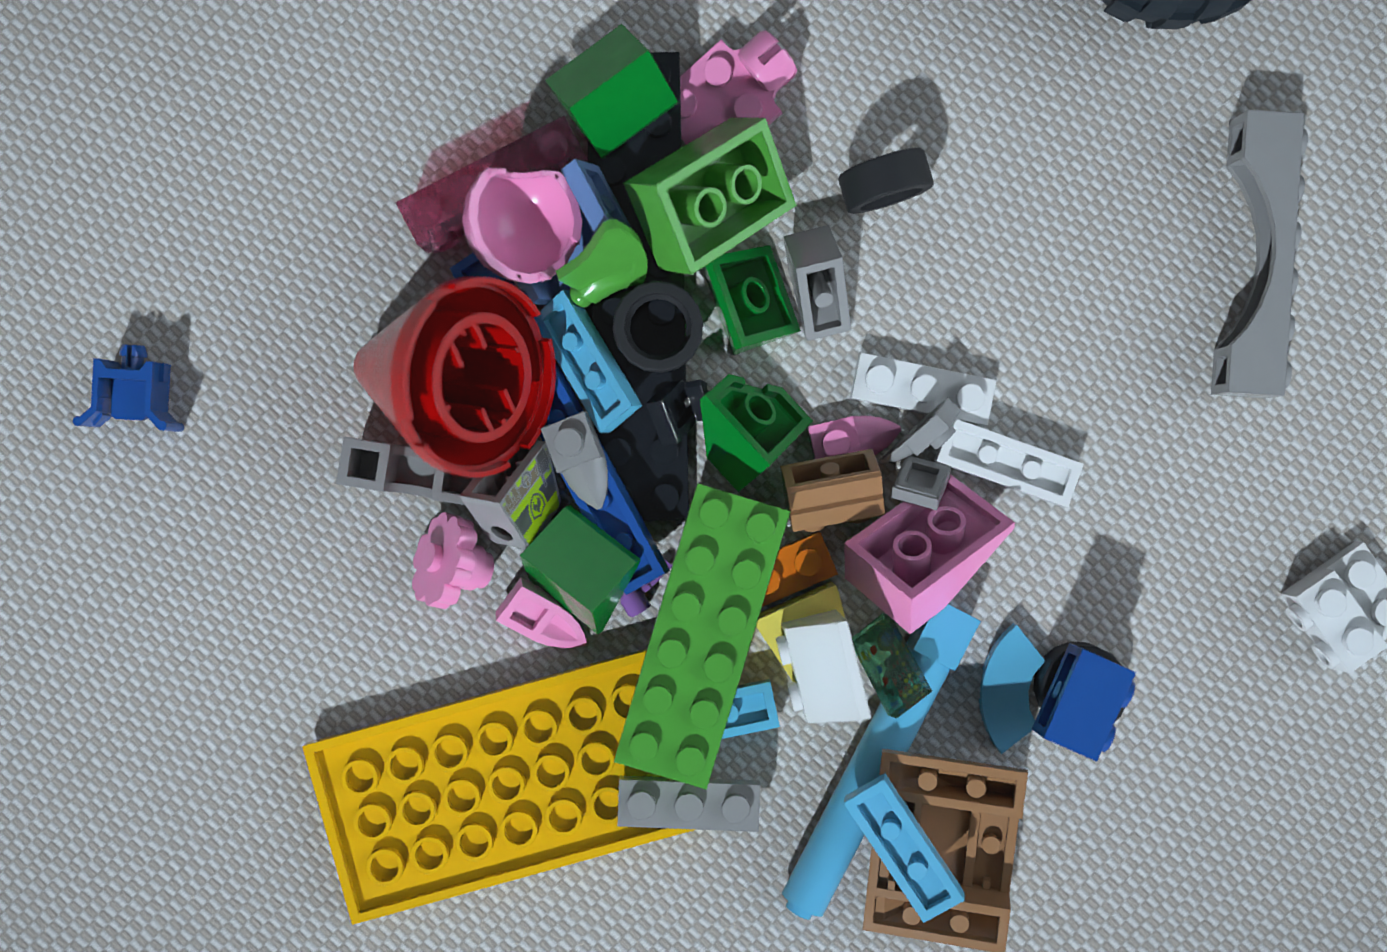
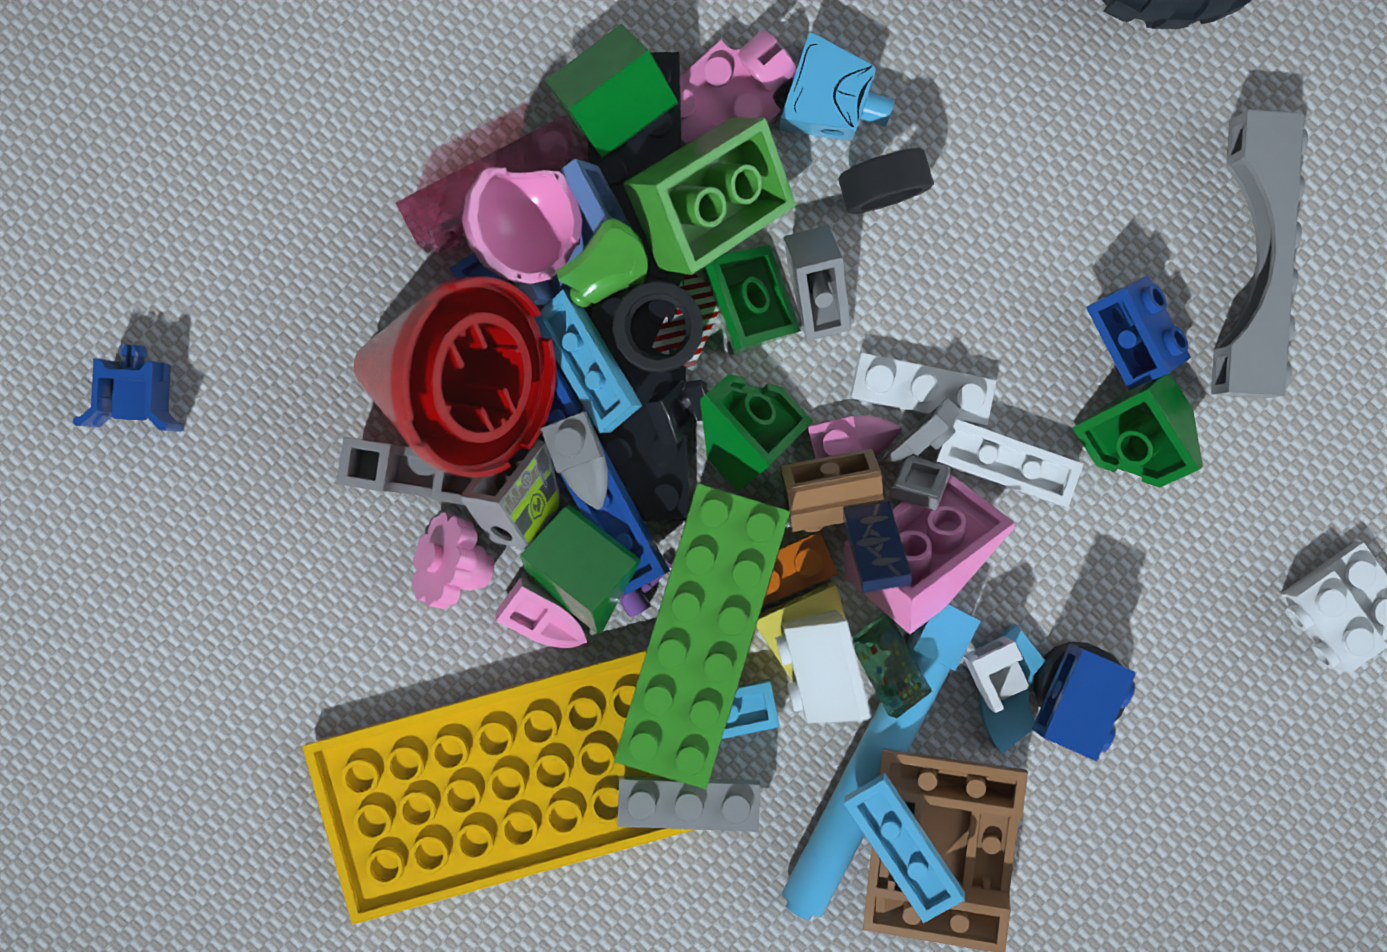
none -> sticker [652,274,719,371]
none -> medium azure torso [778,32,895,141]
none -> dark blue tile [843,501,912,593]
none -> white panel [963,636,1029,713]
none -> green slope [1072,373,1203,488]
none -> blue brick [1086,275,1191,390]

